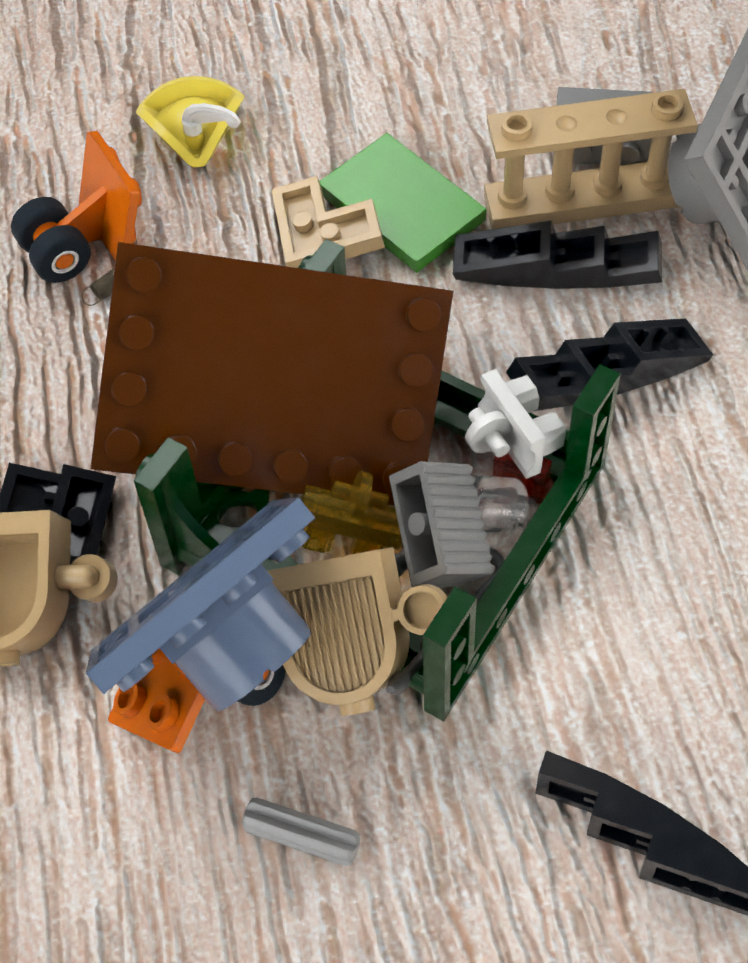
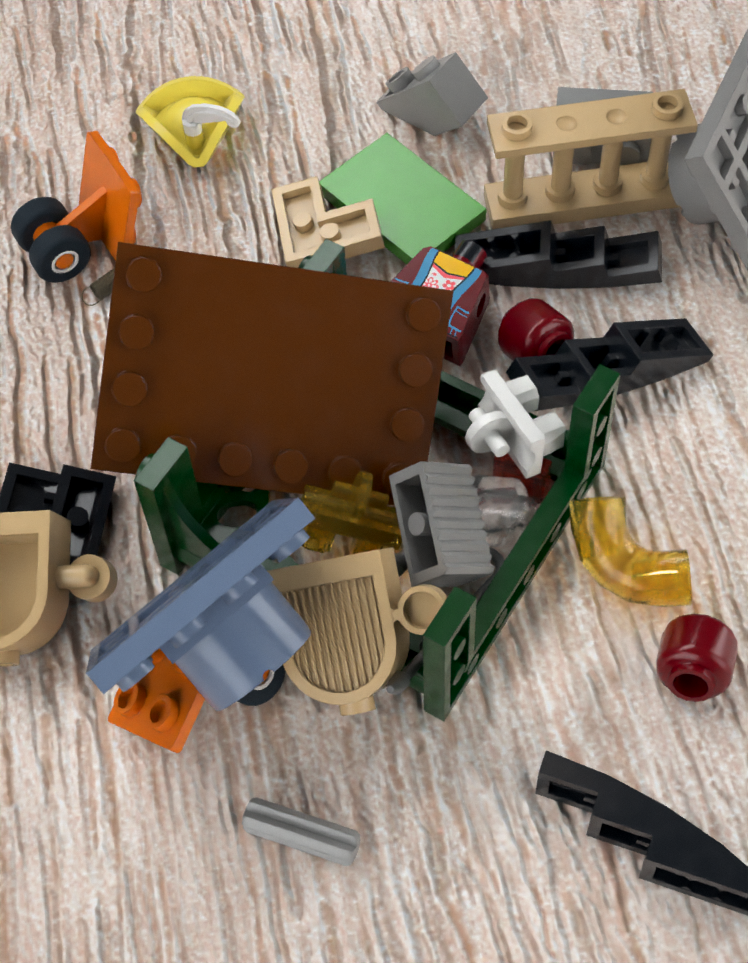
none -> light grey slope [376,52,488,136]
none -> torso [390,240,490,366]
none -> dark red head [498,298,575,360]
none -> clear yellow cylinder [569,496,692,607]
none -> dark red head [656,613,737,702]

